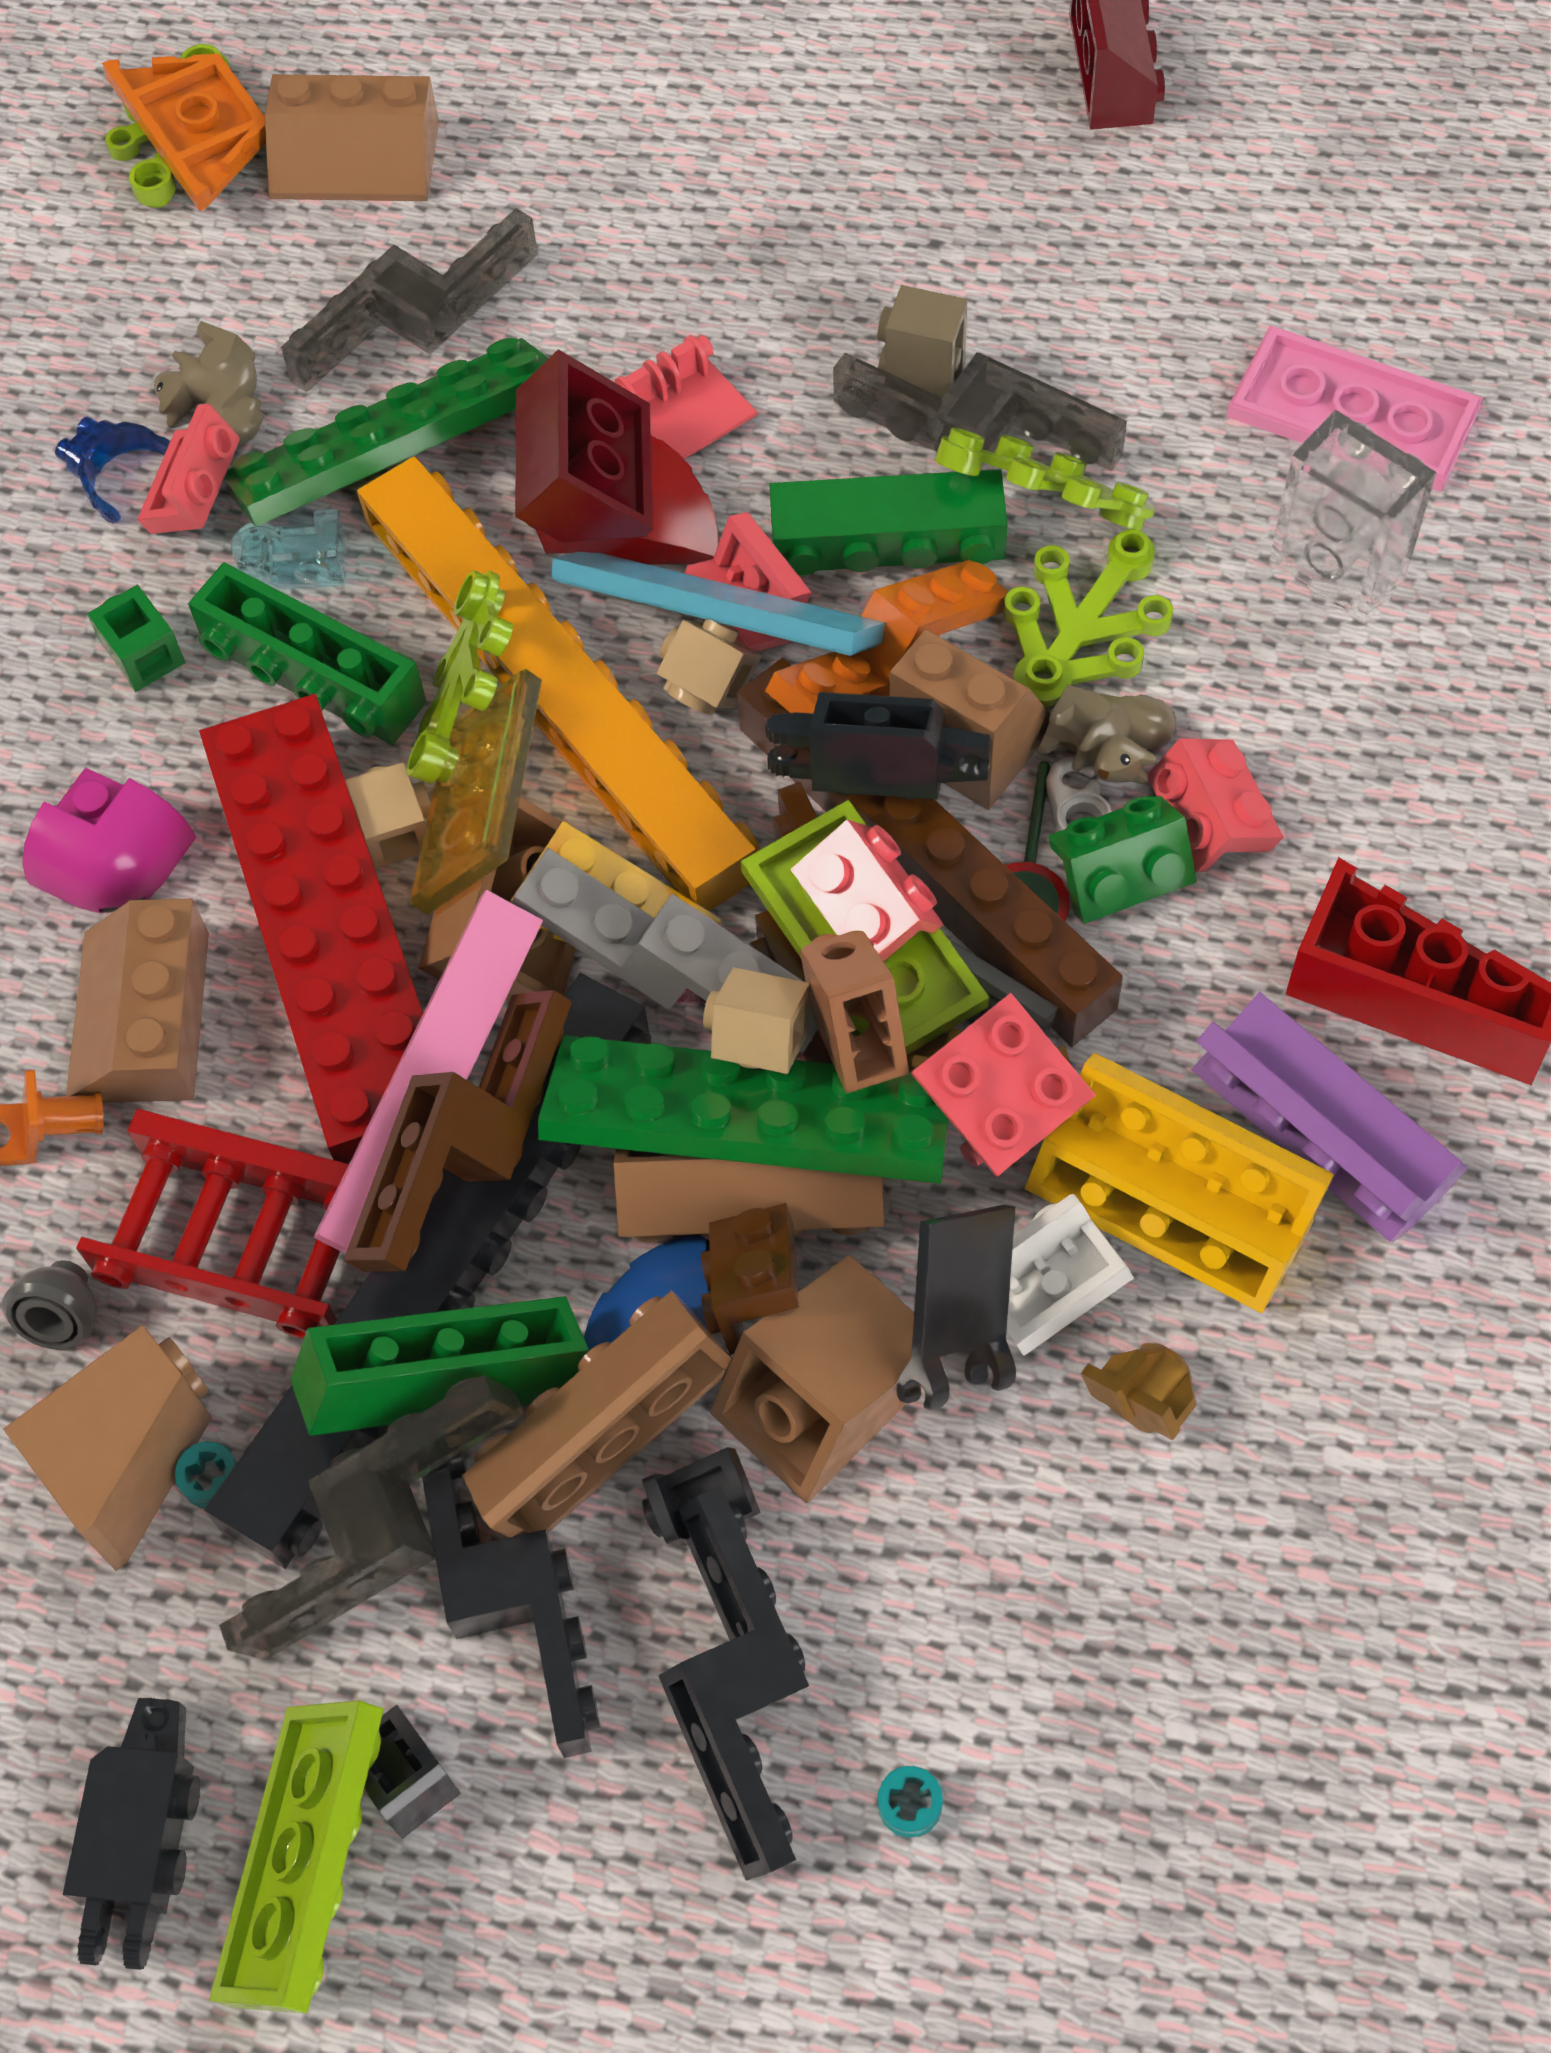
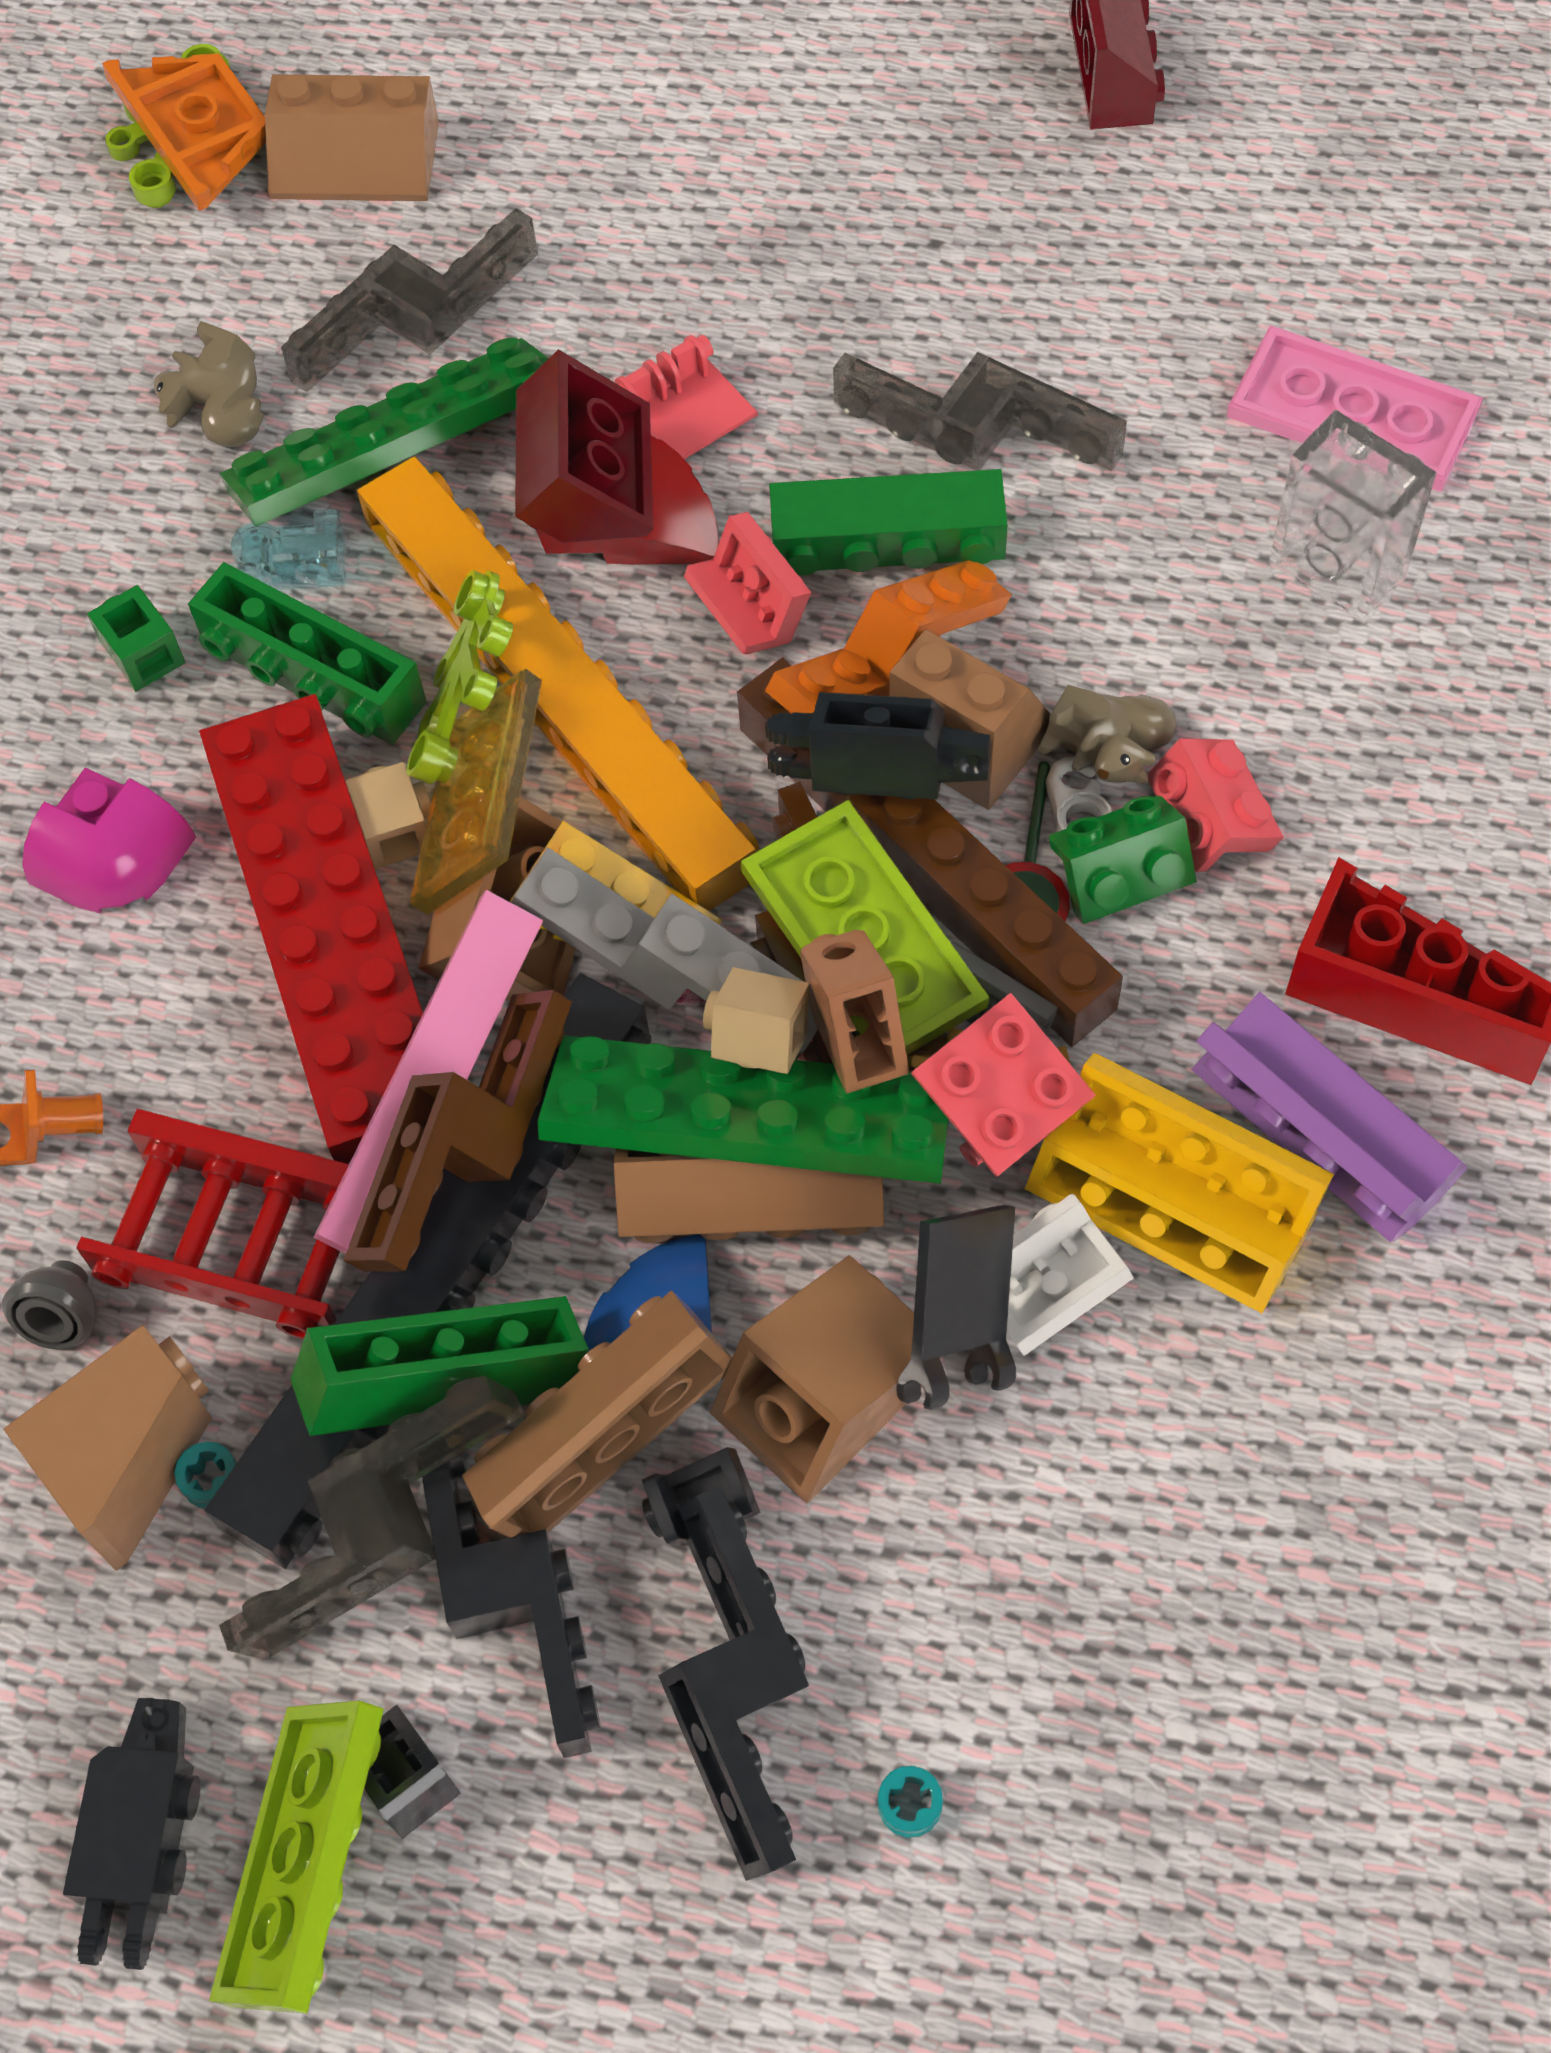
clear blue helmet [55,416,170,524] -> none
medium nougat slope [66,898,209,1103] -> none
coral bracket [137,403,240,534] -> none
medium azure tile [551,552,885,656] -> none
tan brick [656,619,762,716] -> none
reddish brown bracket [701,1203,799,1355] -> none
bracket [791,820,943,961] -> none
dark tan brick [877,285,968,416] -> none
lime plant [934,427,1156,530] -> none
lime plant [1004,529,1173,707] -> none
pearl gold piece [1081,1343,1196,1441] -> none

